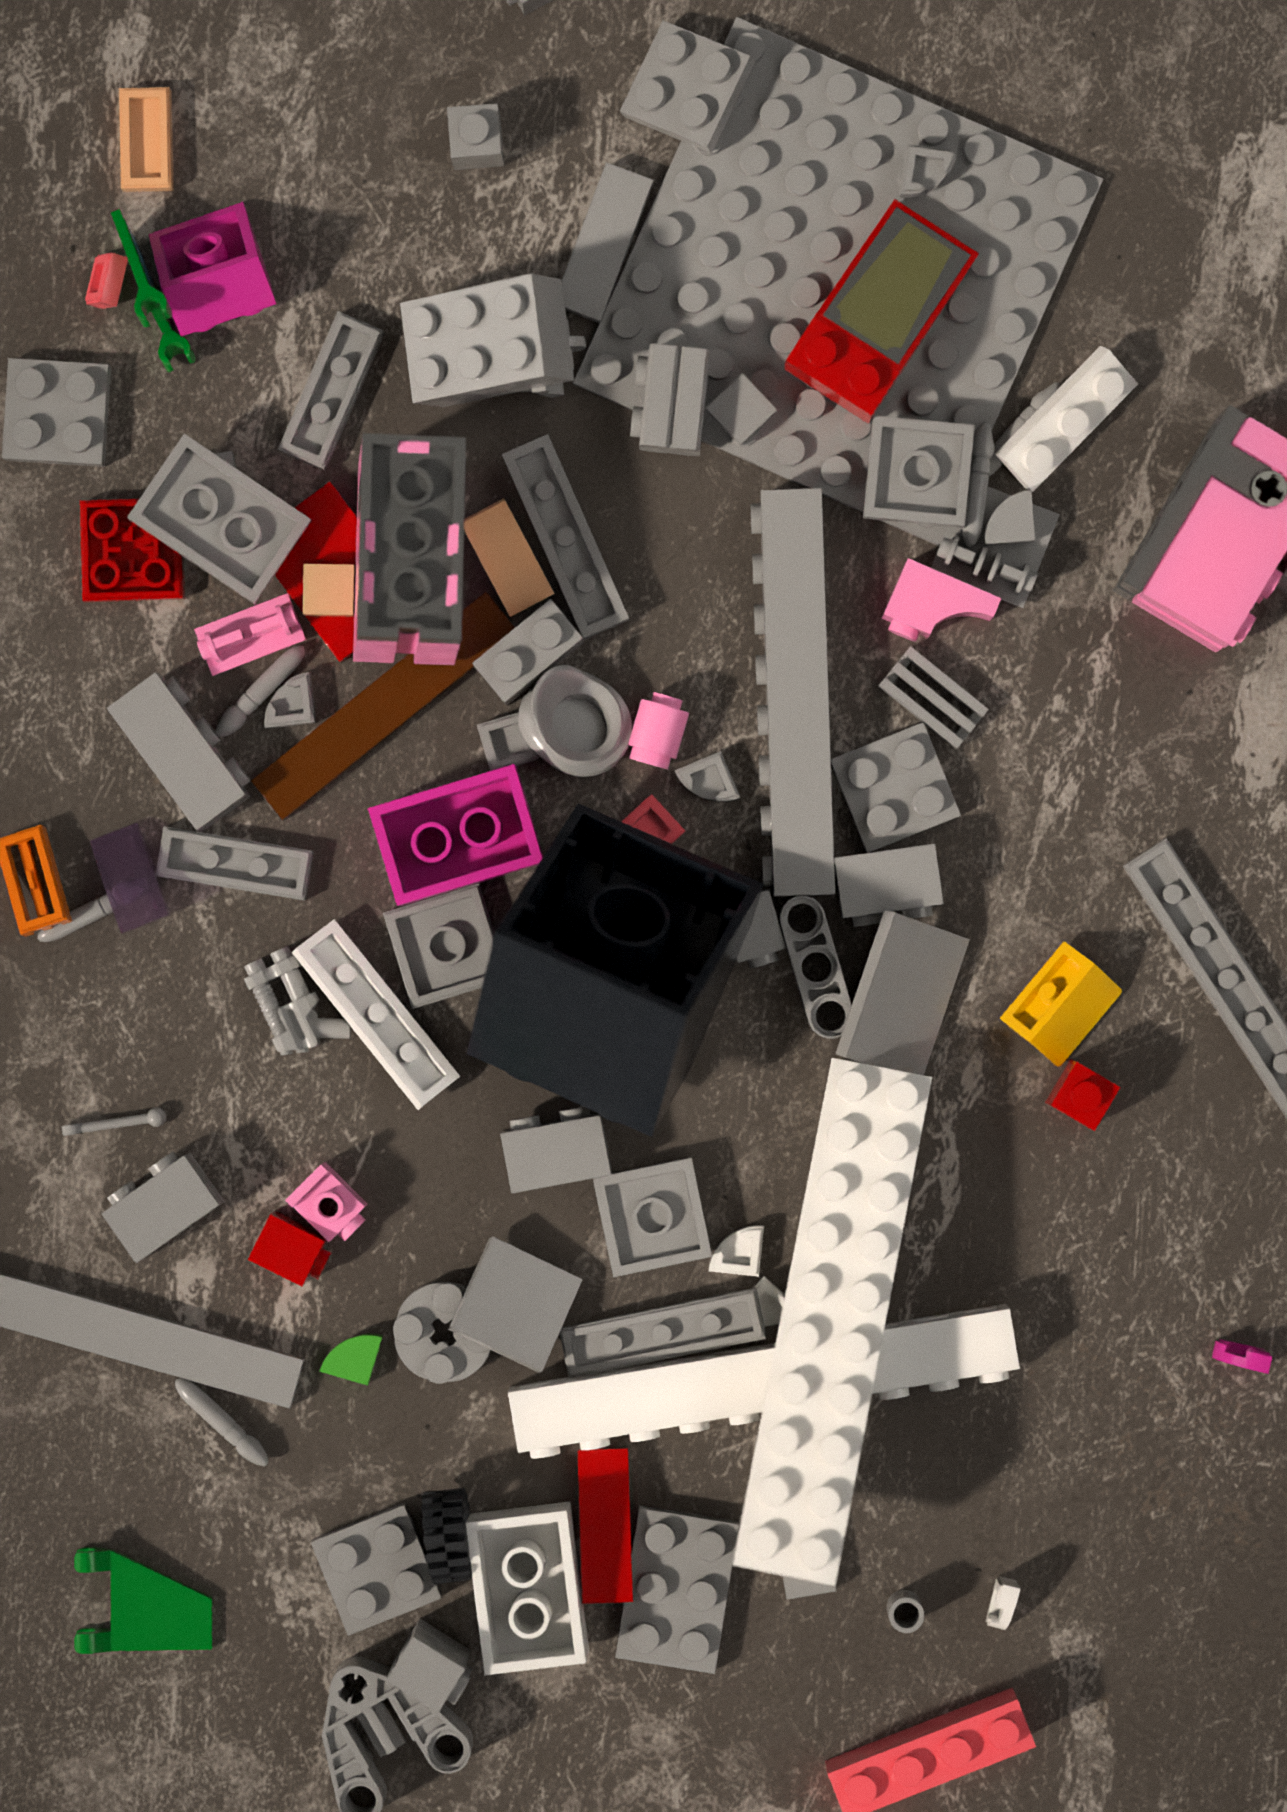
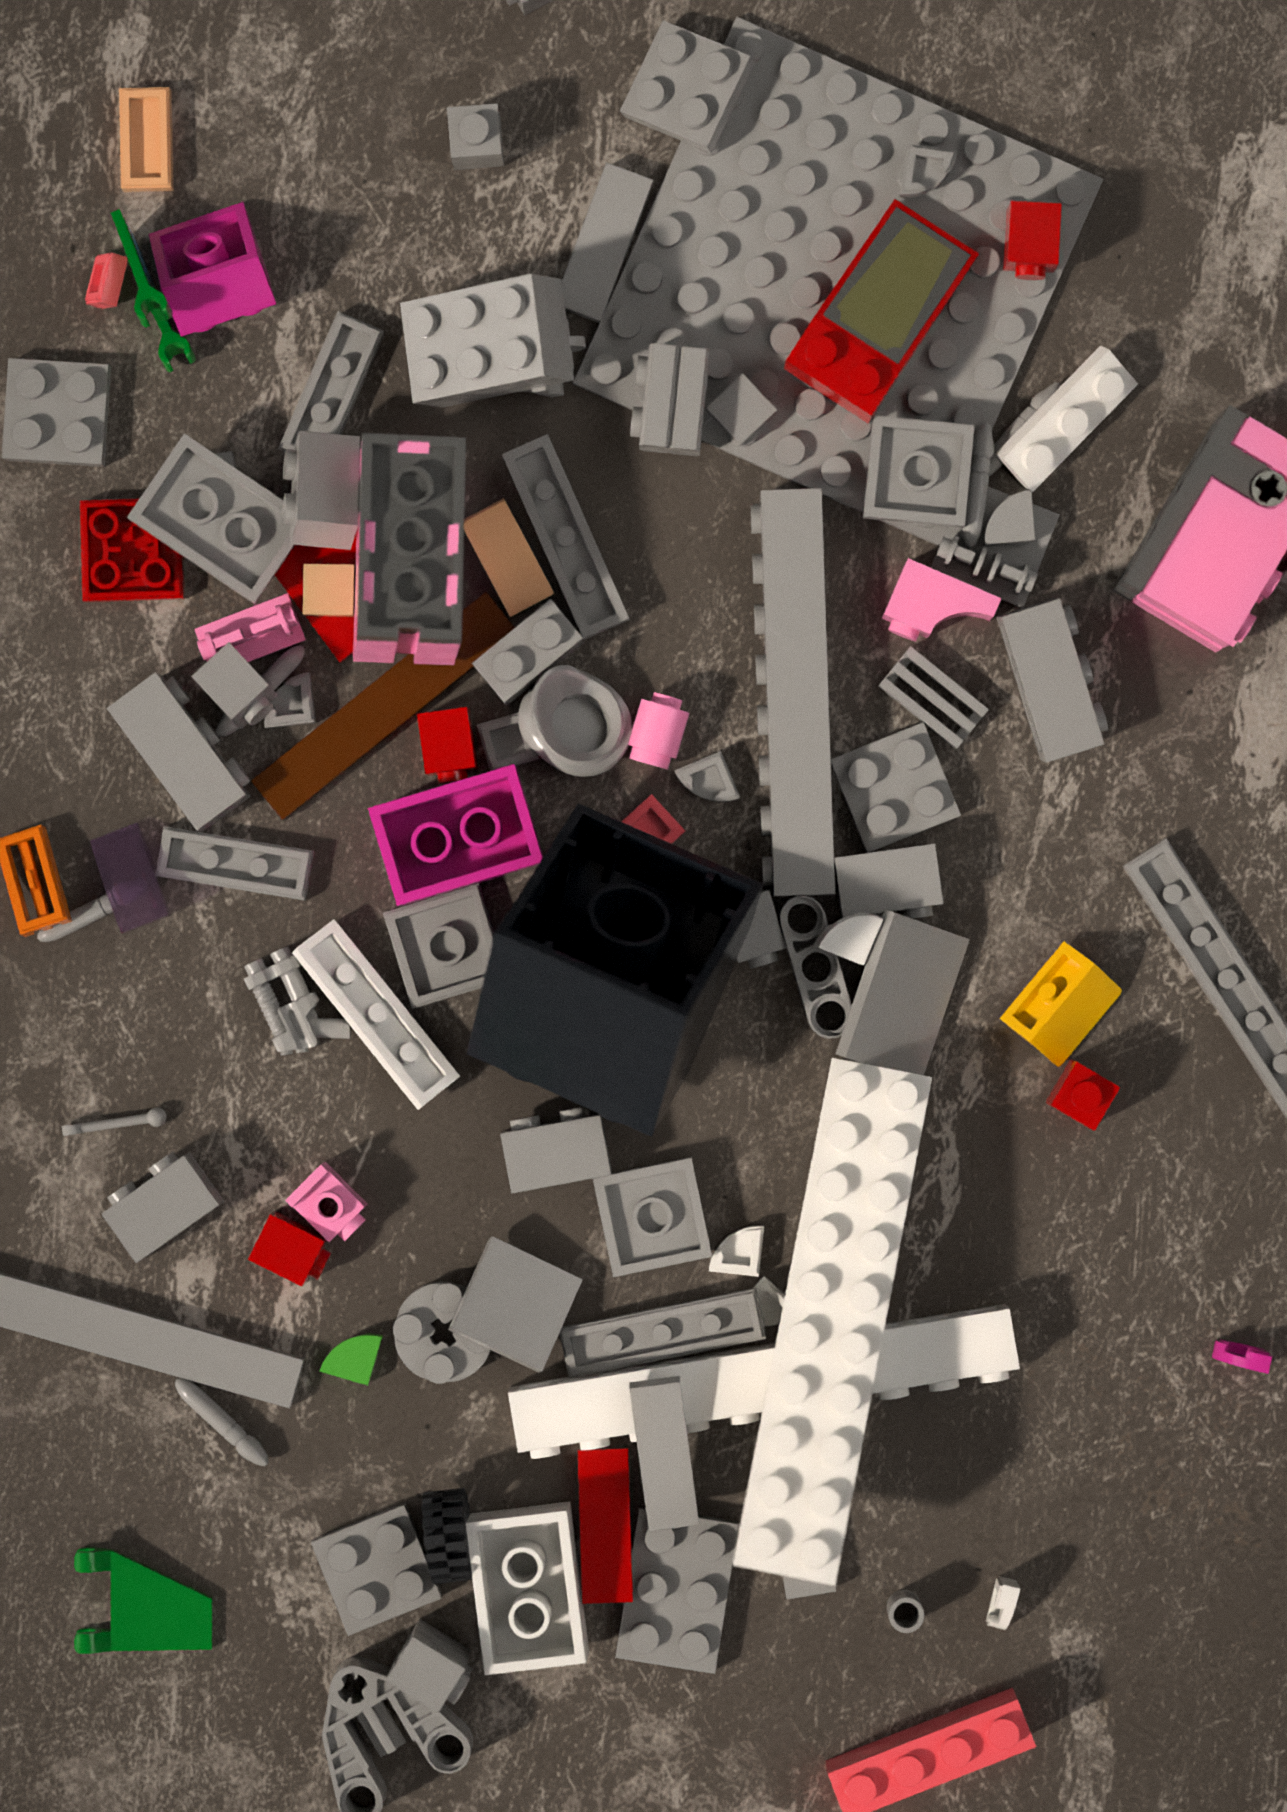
none -> light grey brick [191,642,278,729]
none -> light grey brick [282,430,360,550]
none -> red brick [417,707,478,784]
none -> light grey tile [629,1376,699,1532]
none -> white tile [814,912,883,966]
none -> light grey brick [996,598,1108,763]
none -> red brick [1003,201,1062,280]

